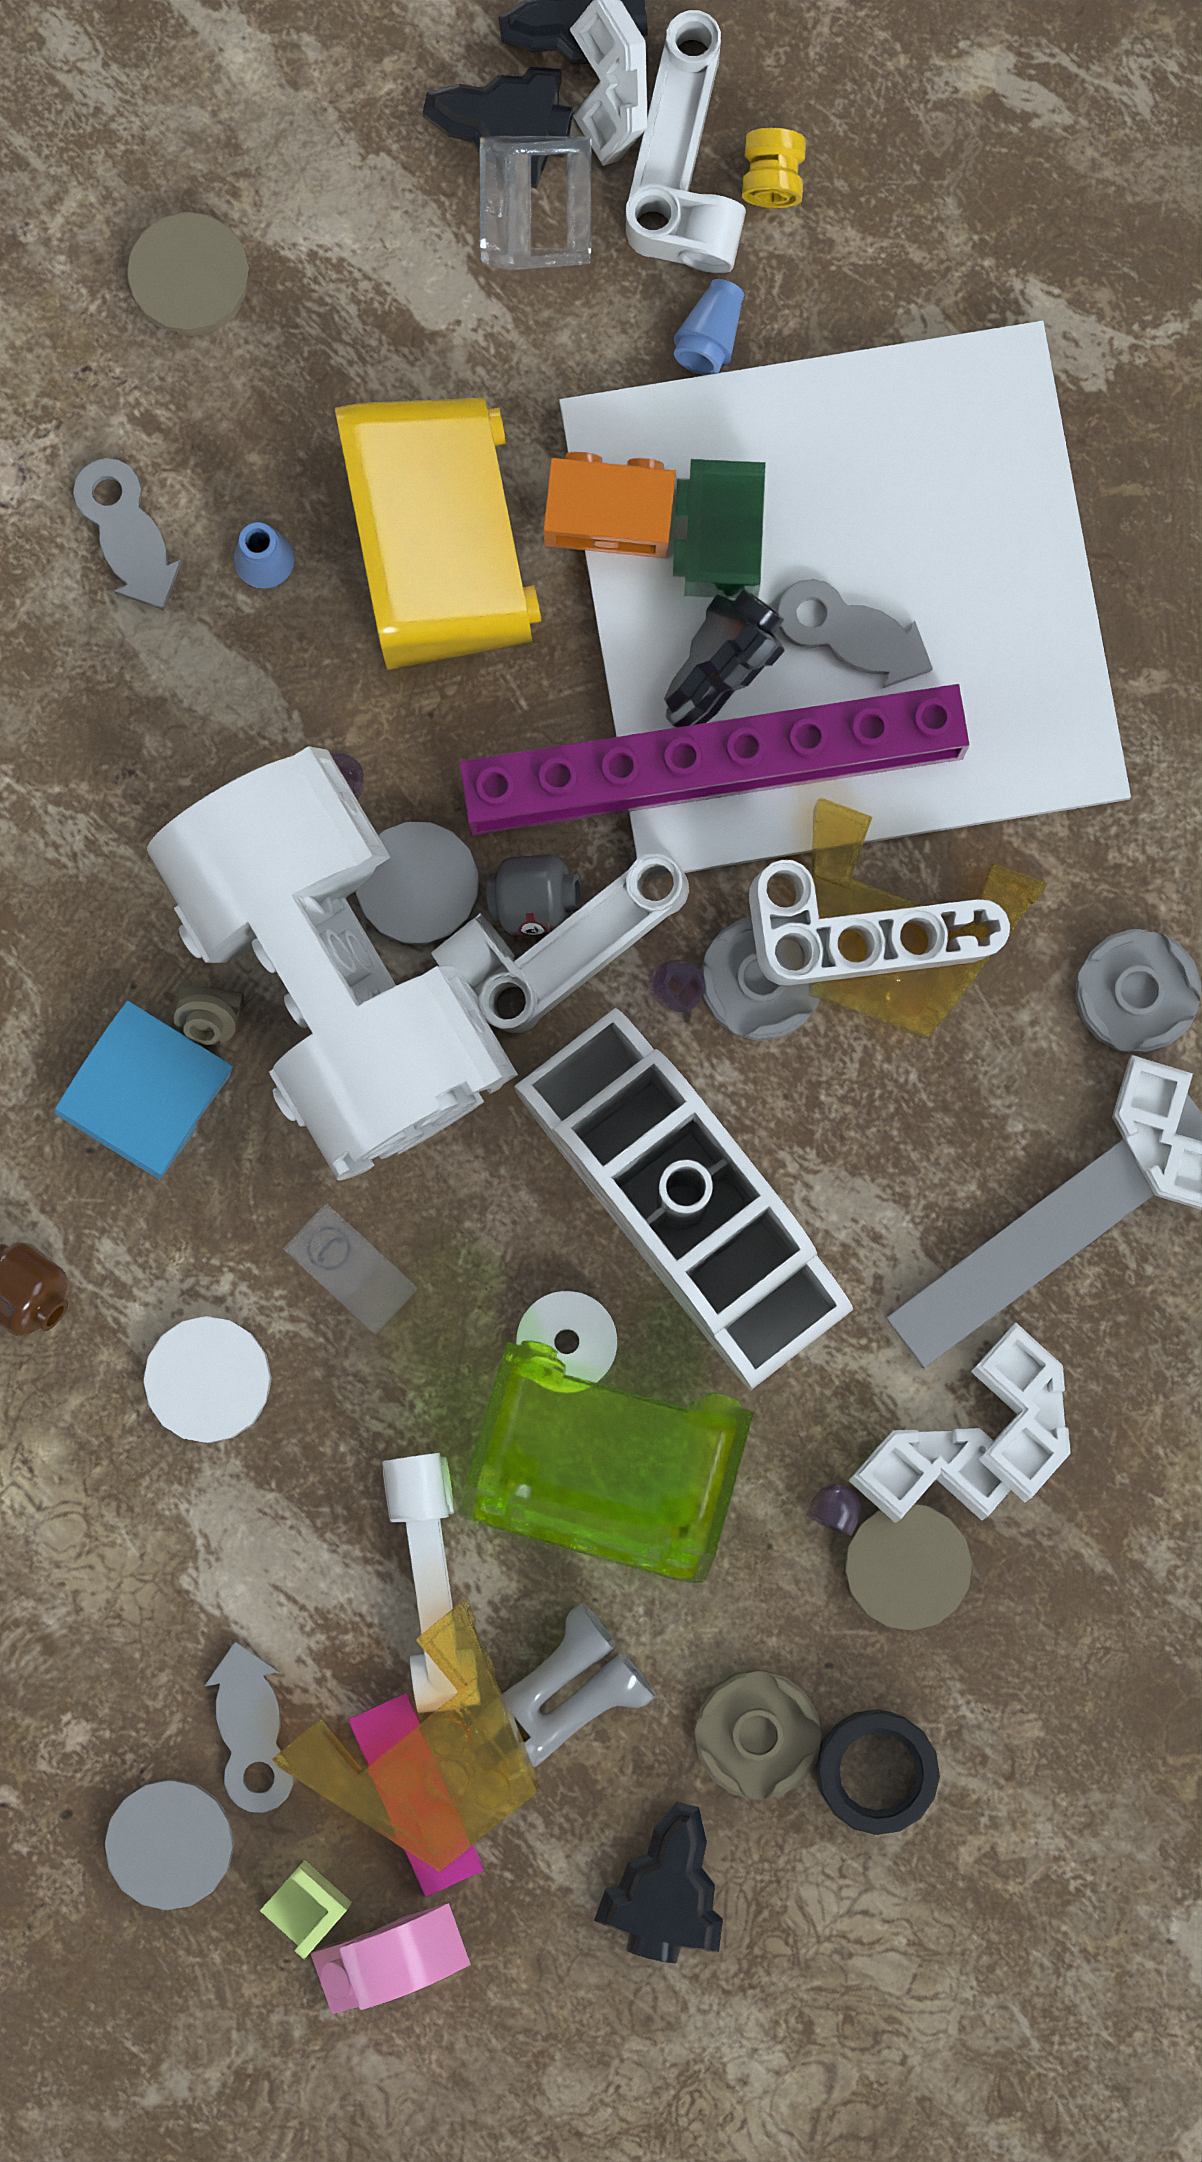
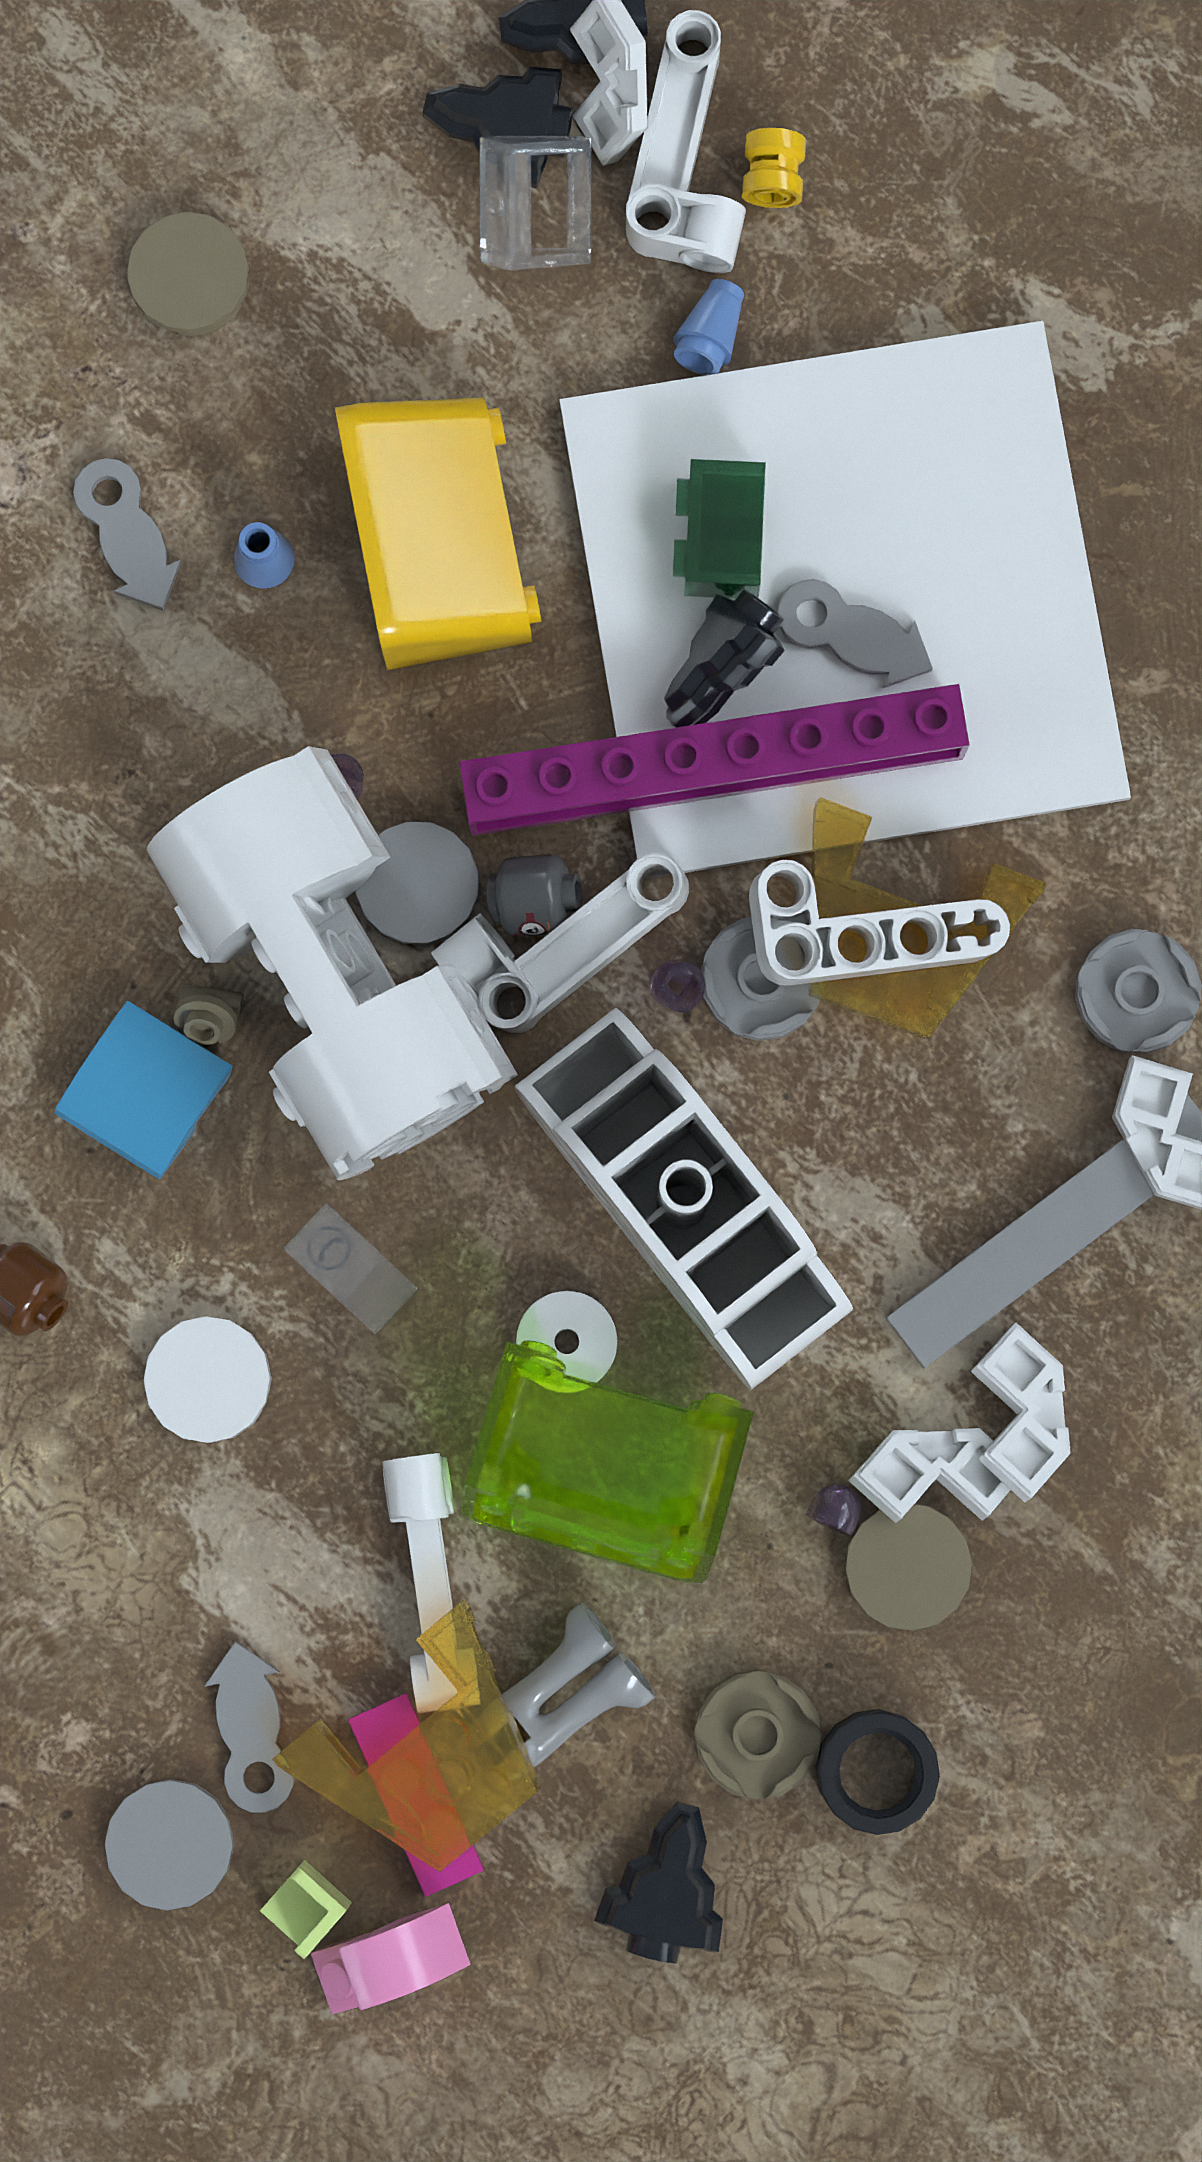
orange brick [544,452,676,559] -> none

